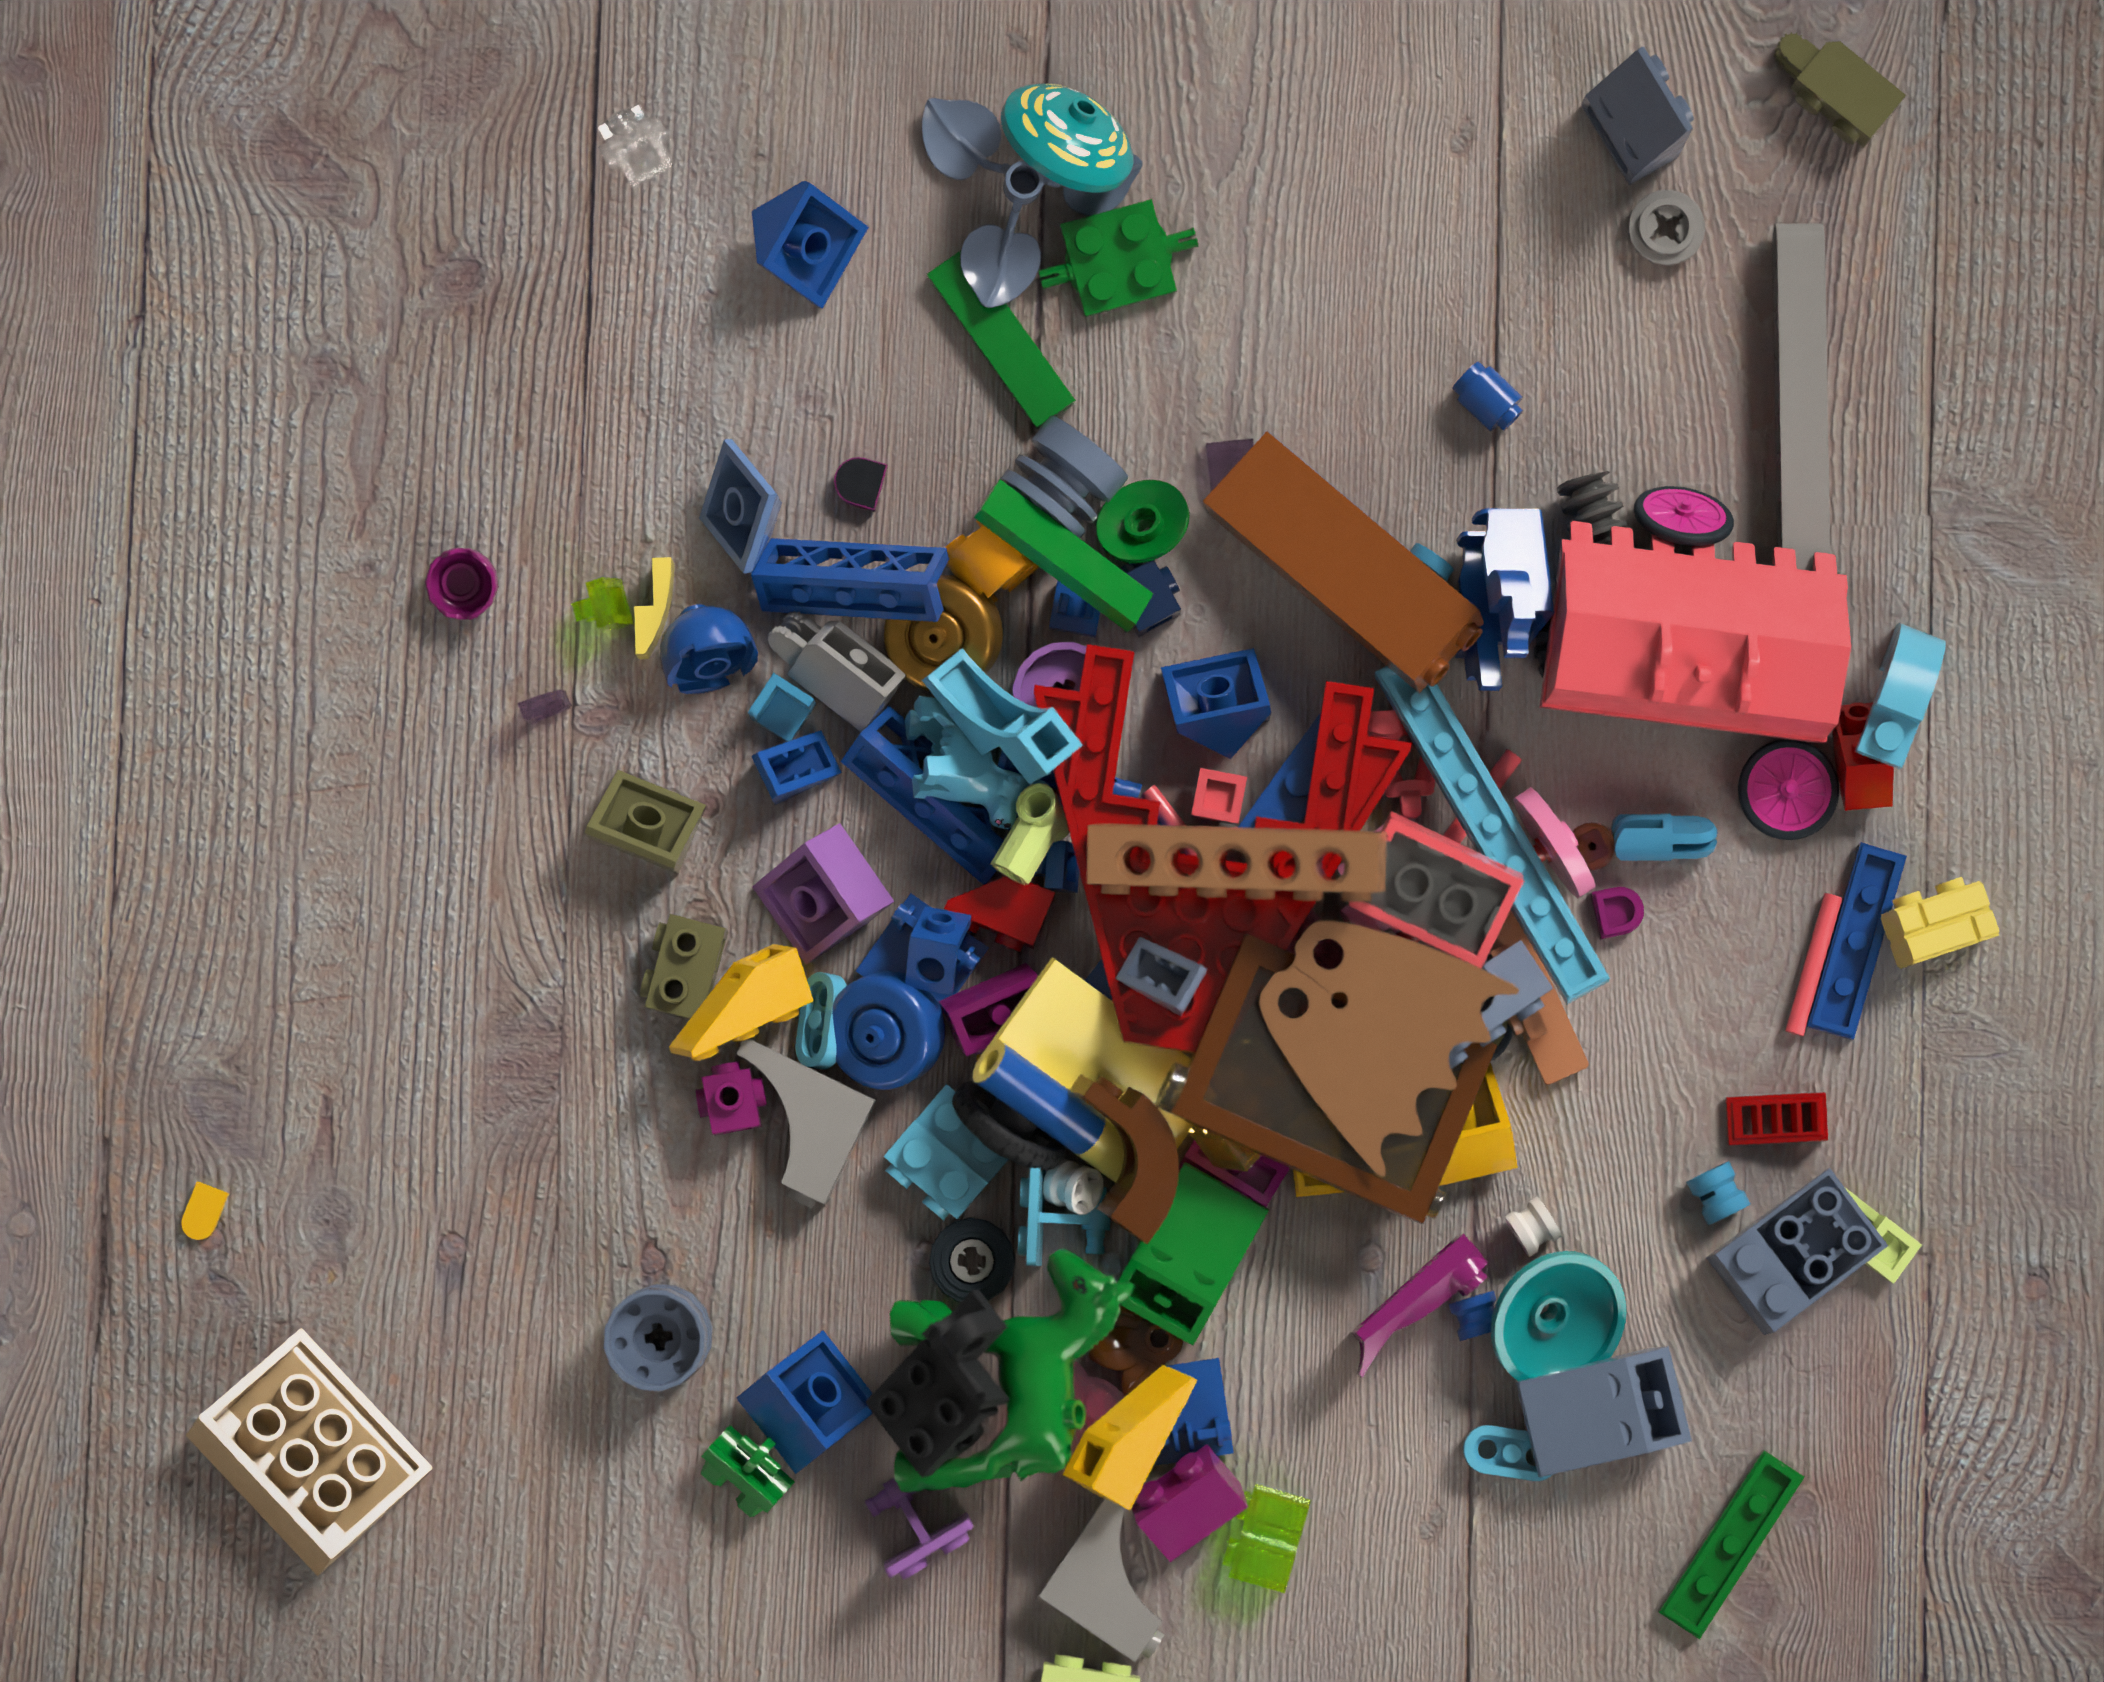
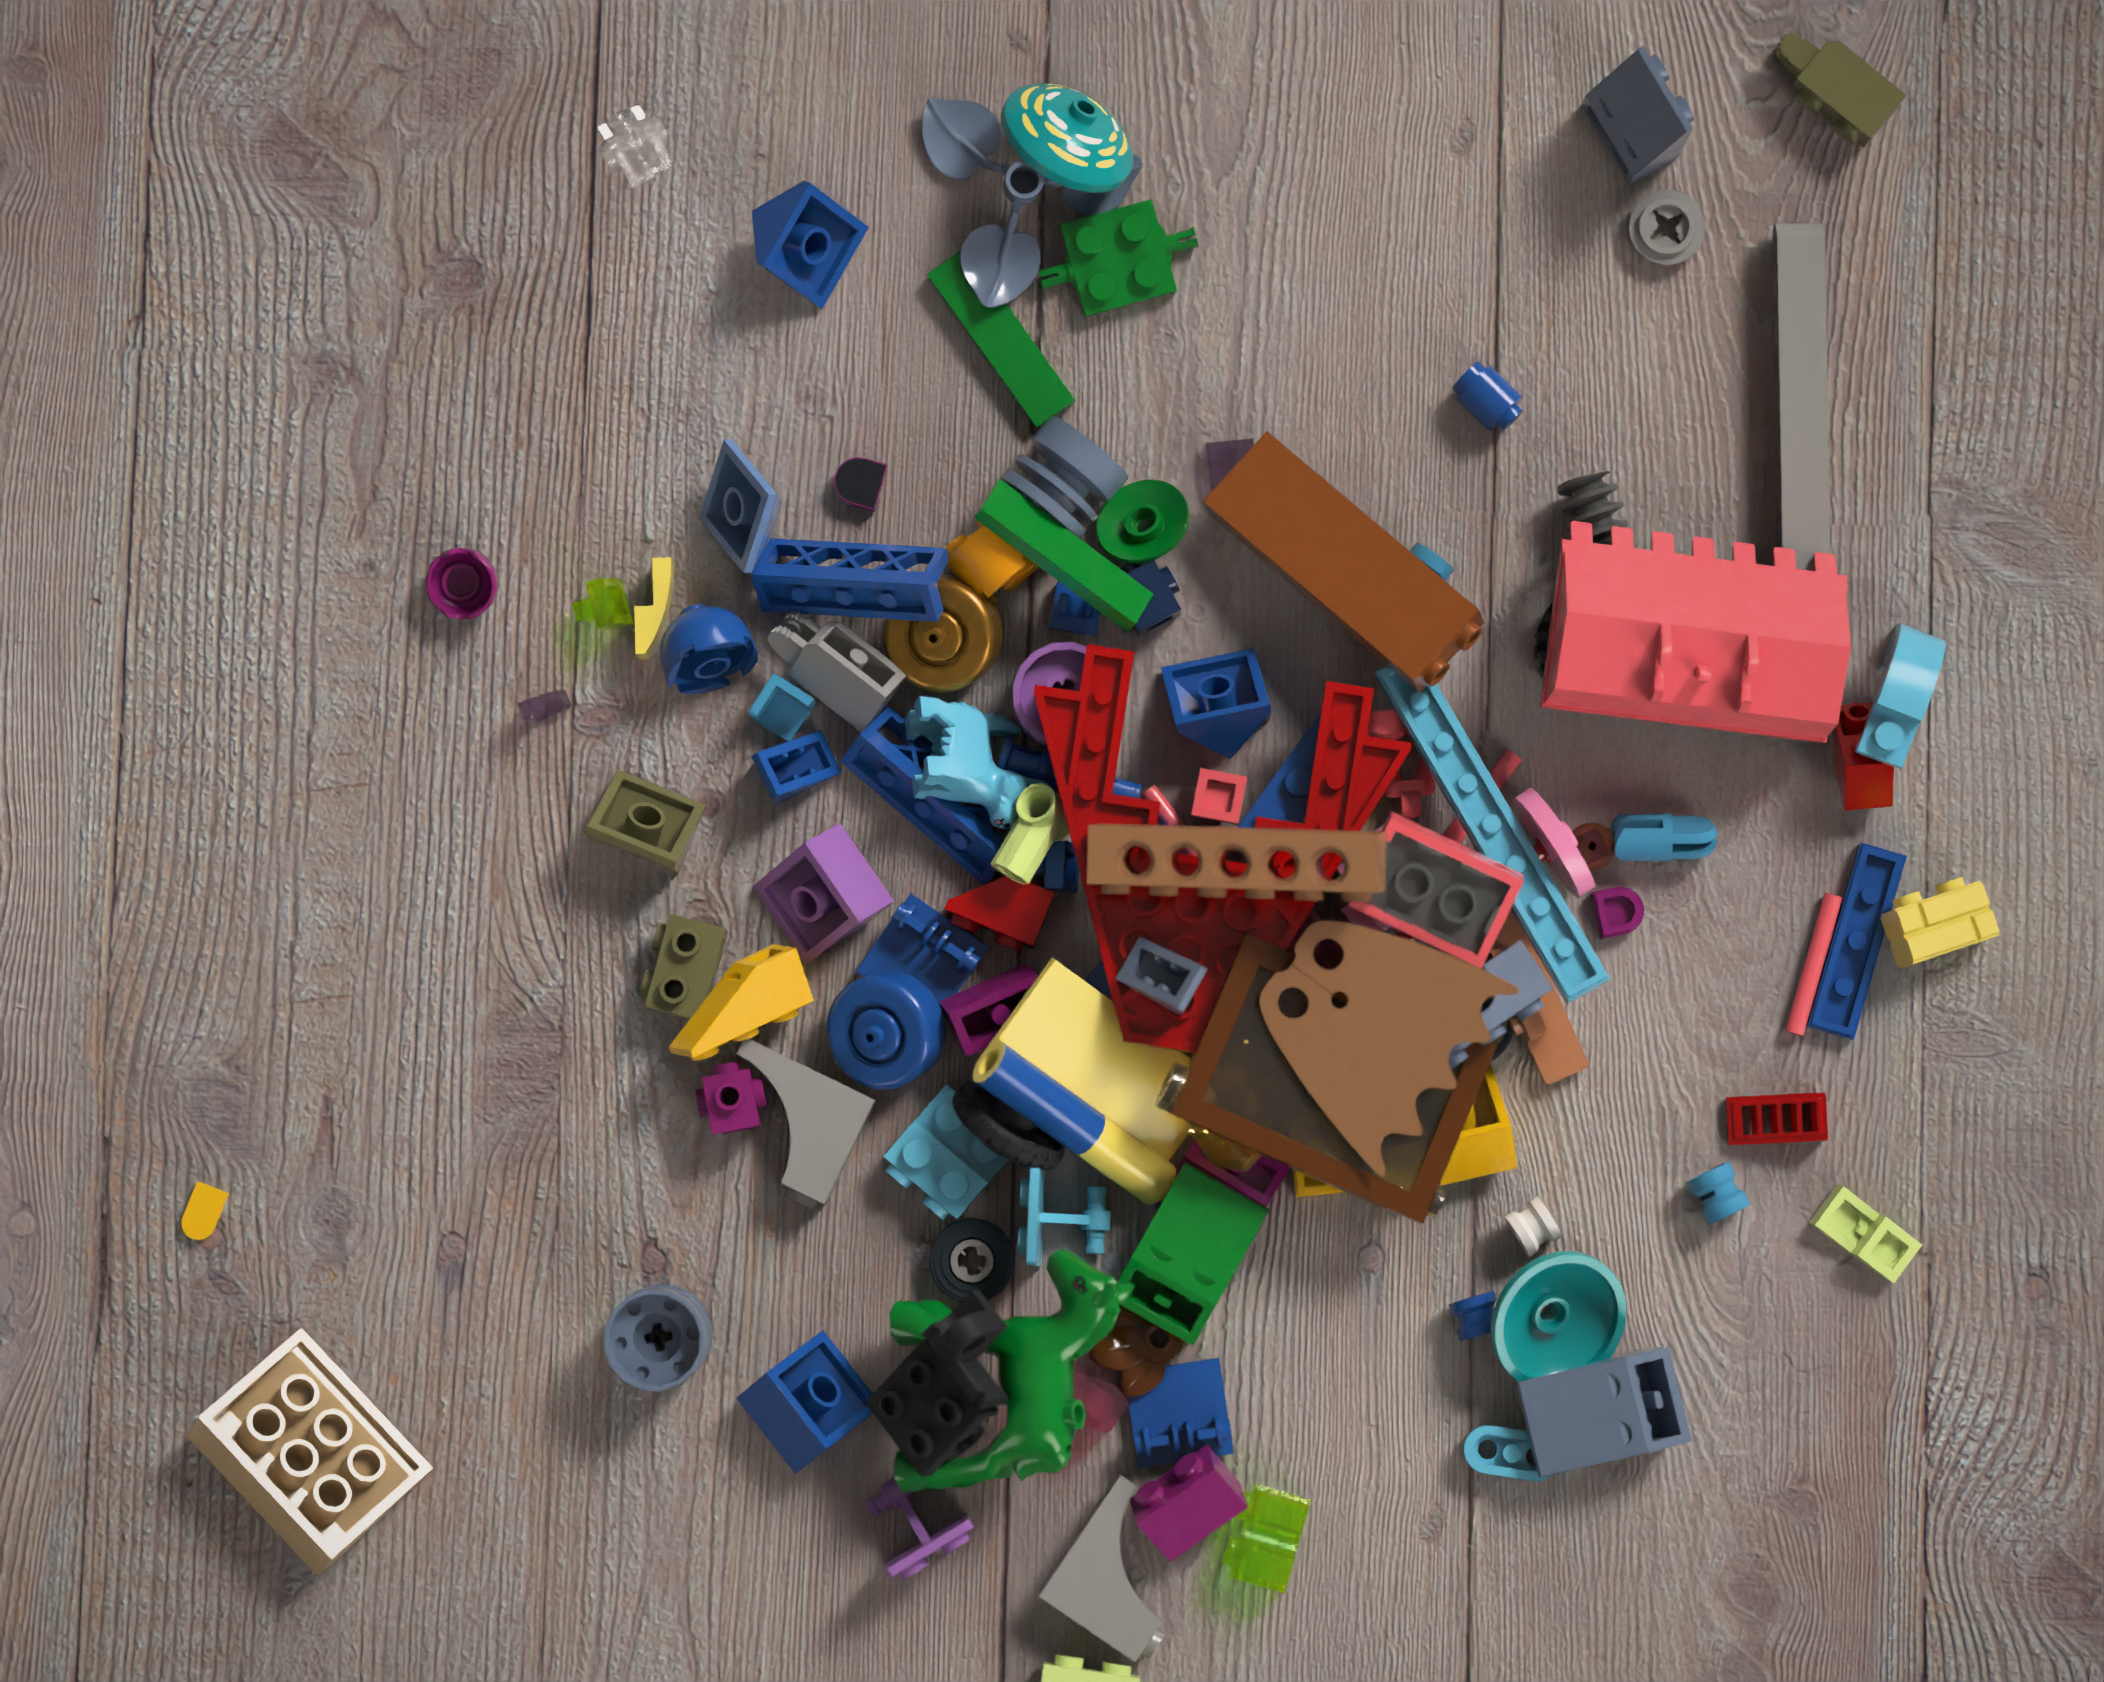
green hips [701,1425,795,1517] -> none
medium azure plate [795,972,847,1070] -> none
blue bracket [905,906,971,995] -> none
medium azure arch [922,648,1082,784] -> none
white wheel [1043,1158,1103,1215] -> none
yellow slope [1062,1365,1197,1510] -> none
reddish brown arch [1069,1074,1179,1244] -> none
magenta slope [1351,1234,1488,1378] -> none
blue piece [1455,508,1554,691] -> none
dark pink wheel [1634,486,1734,546] -> none
green tile [1658,1450,1804,1639] -> none
sand blue slope [1706,1168,1888,1335] -> none
dark pink wheel [1738,739,1839,840] -> none

